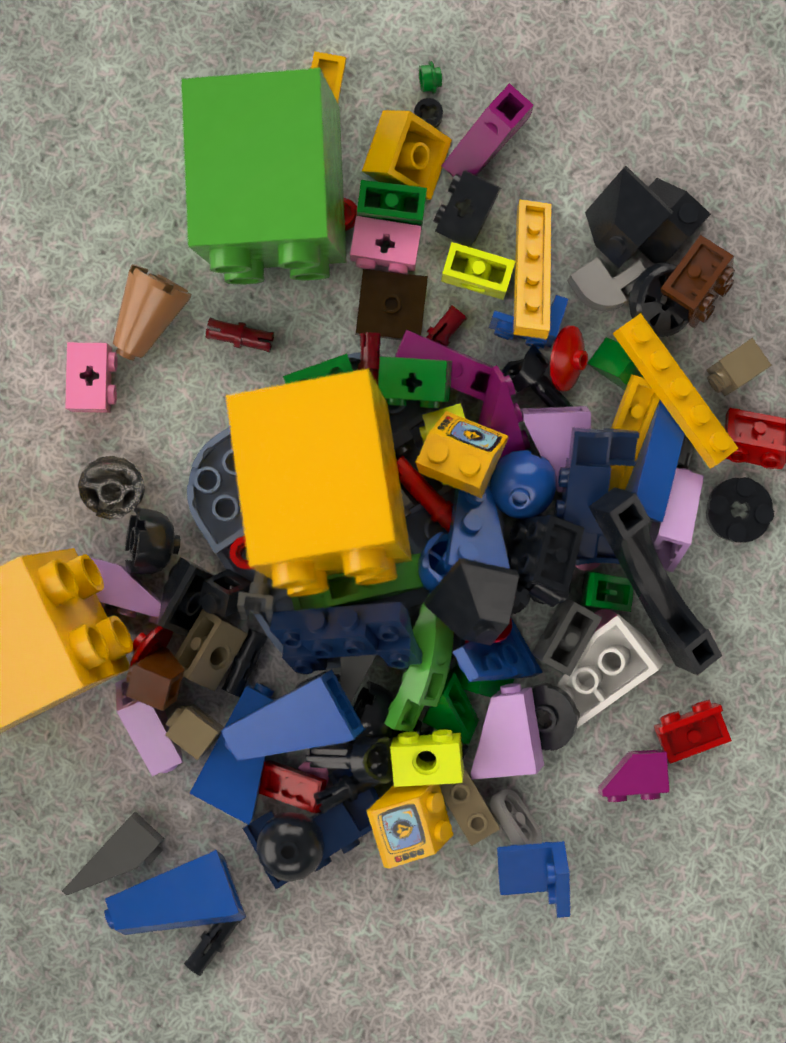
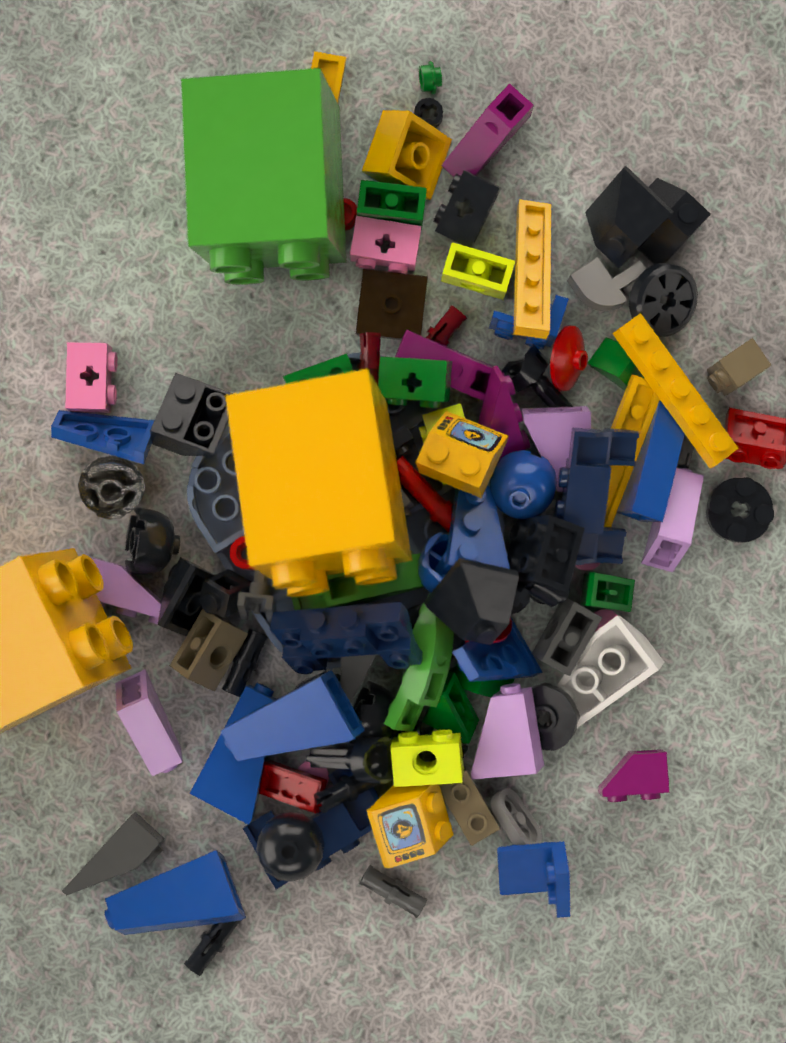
medium nougat cone [113,264,192,361] -> none
reddish brown slope [126,646,185,711] -> none
red dish [129,626,173,669] -> none
dark tan brick [165,704,224,760] -> none
dark red pin [205,318,274,353] -> none
black arch [589,487,723,675] -> none
red bracket [653,700,732,764] -> none
reddish brown bracket [661,235,735,329] -> none
none -> blue wing [51,410,155,464]
none -> black slope [150,372,233,456]
none -> dark grey pin [359,865,427,918]

